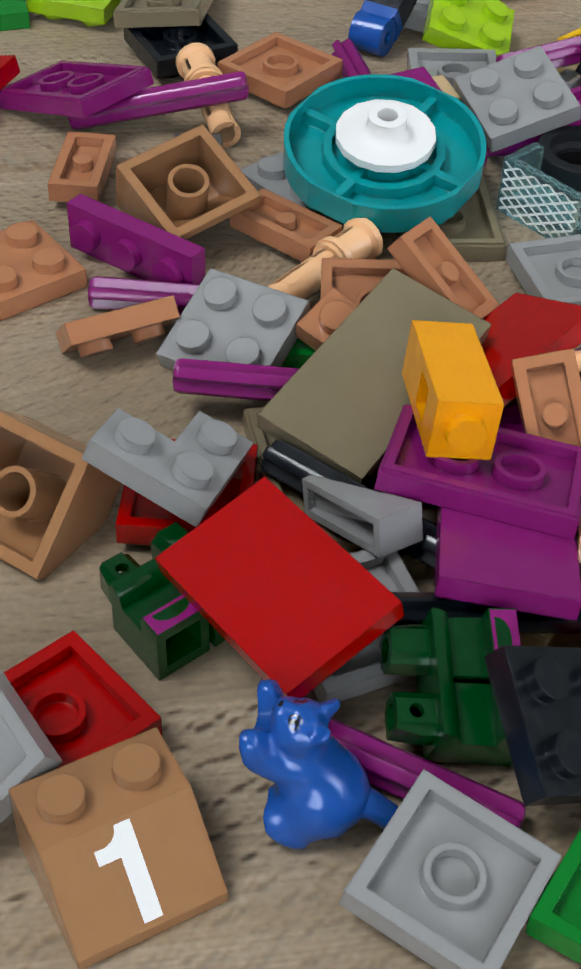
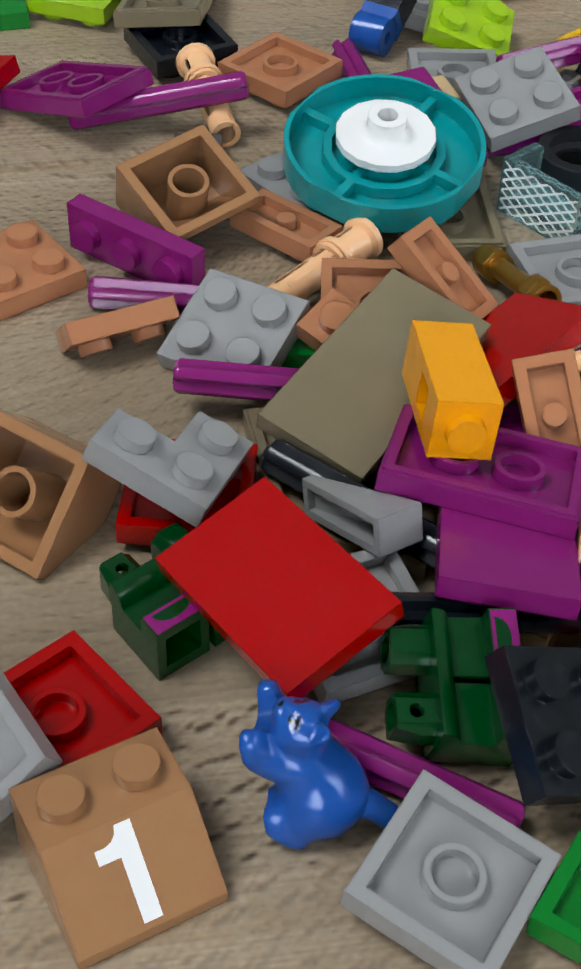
nougat plate [47,131,117,202] -> none
none -> pearl gold bar [472,244,562,301]

